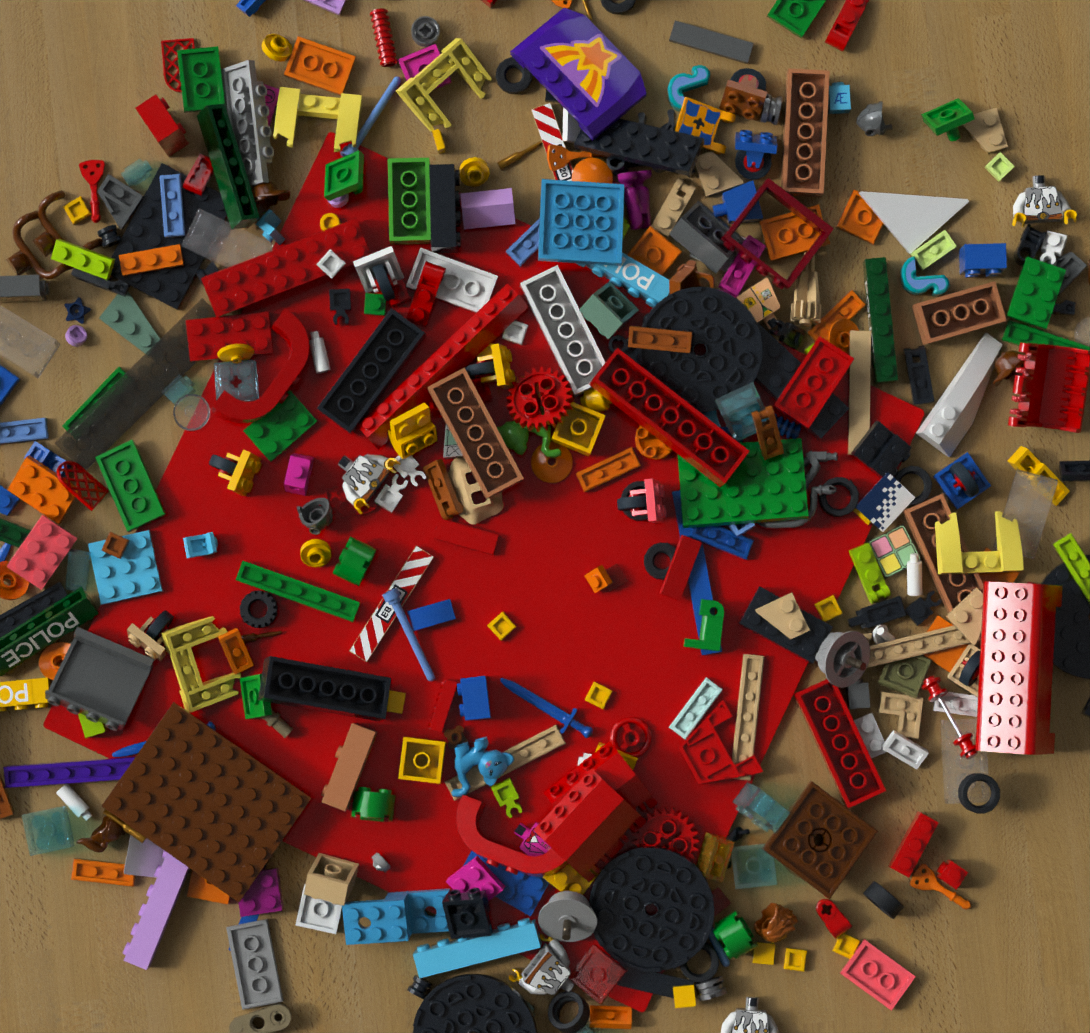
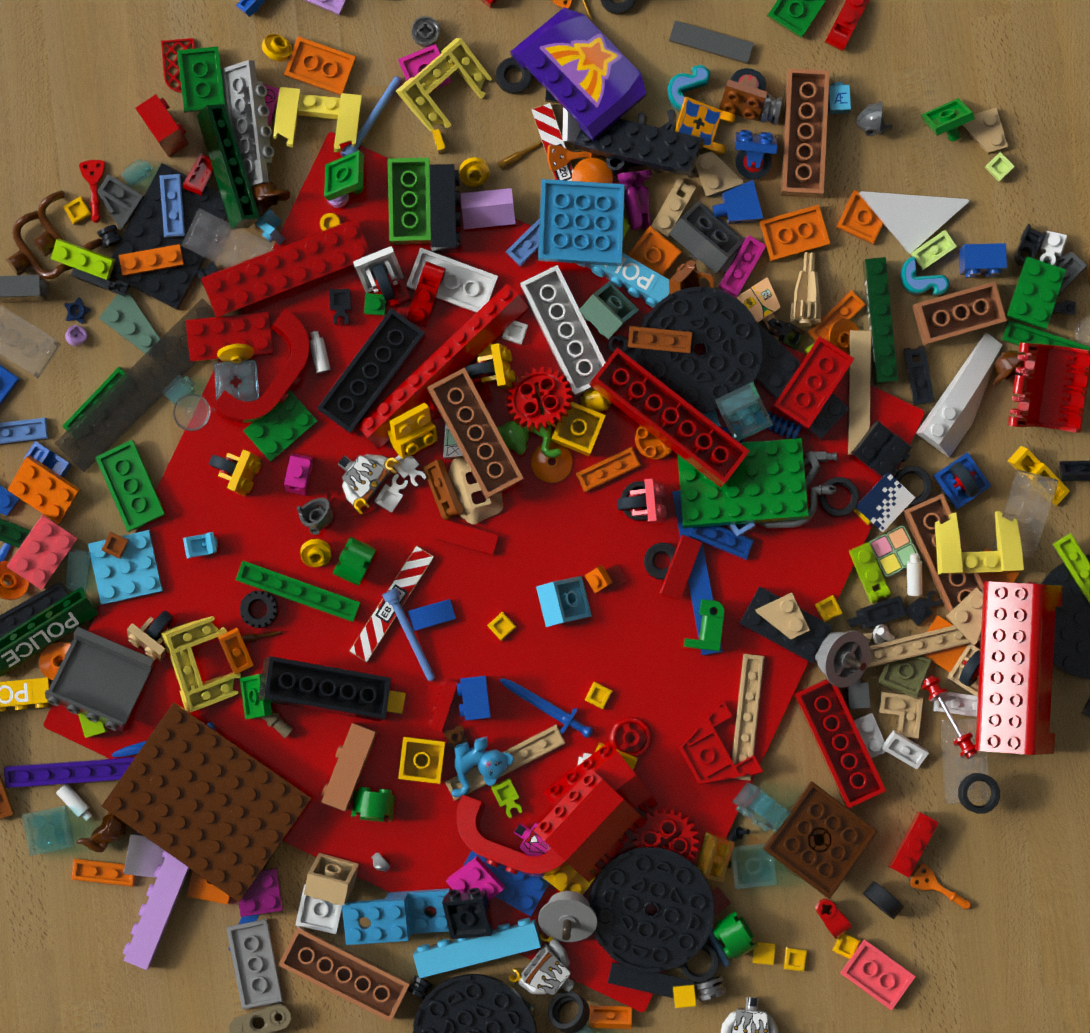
red window [57,461,109,511] -> none
pearl gold piece [103,809,147,843] -> none
white tile [316,249,346,278] -> none
red piece [370,8,398,67] -> none
clear red plate [568,945,627,1004] -> none
light aqua tile [669,677,723,740] -> none
dark red window [721,178,834,289] -> none
dark orange plate [751,405,784,460] -> none
dark orange hair [754,903,798,943] -> none
red brick [936,859,968,890] -> none
torso [1012,175,1077,227] -> none
none -> nougat brick [278,926,411,1022]
none -> medium azure slope [536,576,592,627]

